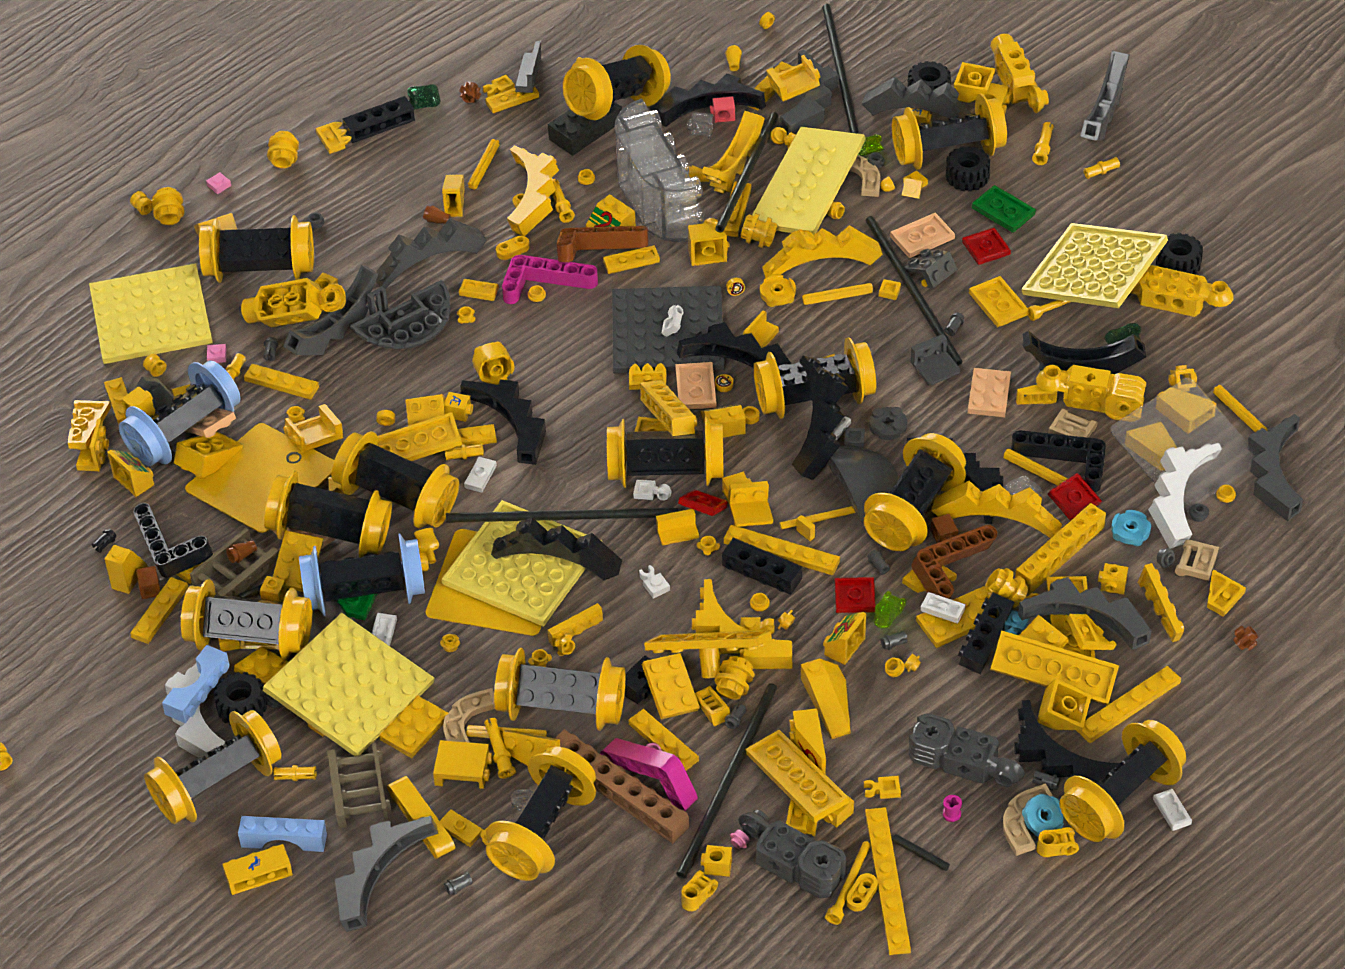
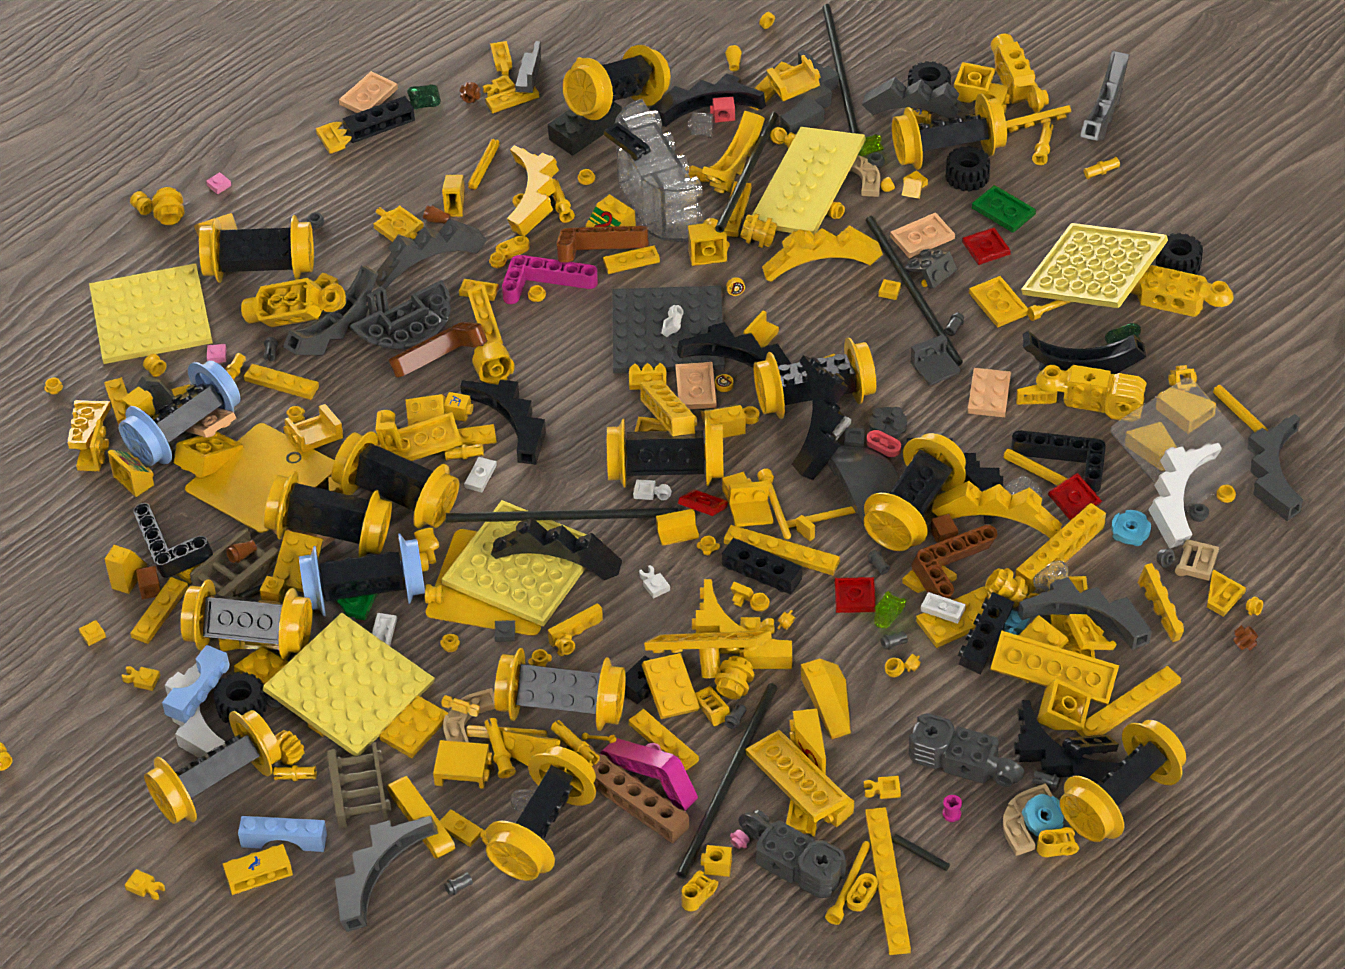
black pin [92,529,117,553] -> none
yellow piece [267,131,299,168] -> none
yellow plate [457,306,476,324] -> none
yellow plate [760,275,796,307] -> none
yellow axle [802,283,873,305] -> none
yellow slope [823,612,866,665] -> none
tan plate [1049,409,1098,438] -> none
yellow brick [1098,563,1129,595] -> none
white plate [1153,789,1192,831] -> none
none -> yellow plate [44,377,63,395]
none -> yellow plate [79,620,106,646]
none -> yellow plate [122,666,161,691]
none -> yellow plate [125,869,165,900]
none -> yellow gear [275,730,305,766]
none -> light nougat plate [339,71,398,113]
none -> yellow plate [373,205,424,242]
none -> yellow panel [375,411,403,451]
none -> dark orange beam [388,322,488,378]
none -> yellow wheel [425,584,443,604]
none -> yellow axle [441,695,480,717]
none -> yellow plate [467,285,503,345]
none -> yellow plate [489,252,507,268]
none -> yellow hinge [490,41,512,78]
none -> dark grey plate [495,620,515,642]
none -> yellow pin [551,720,600,766]
none -> yellow hinge [581,732,617,743]
none -> black plate [604,122,651,161]
none -> yellow tile [730,582,754,607]
none -> yellow piece [757,469,791,540]
none -> coral plate [866,430,901,457]
none -> yellow plate [1006,105,1072,133]
none -> clear plate [1034,561,1068,592]
none -> black plate [1062,734,1119,758]
none -> yellow plate [1246,596,1263,616]

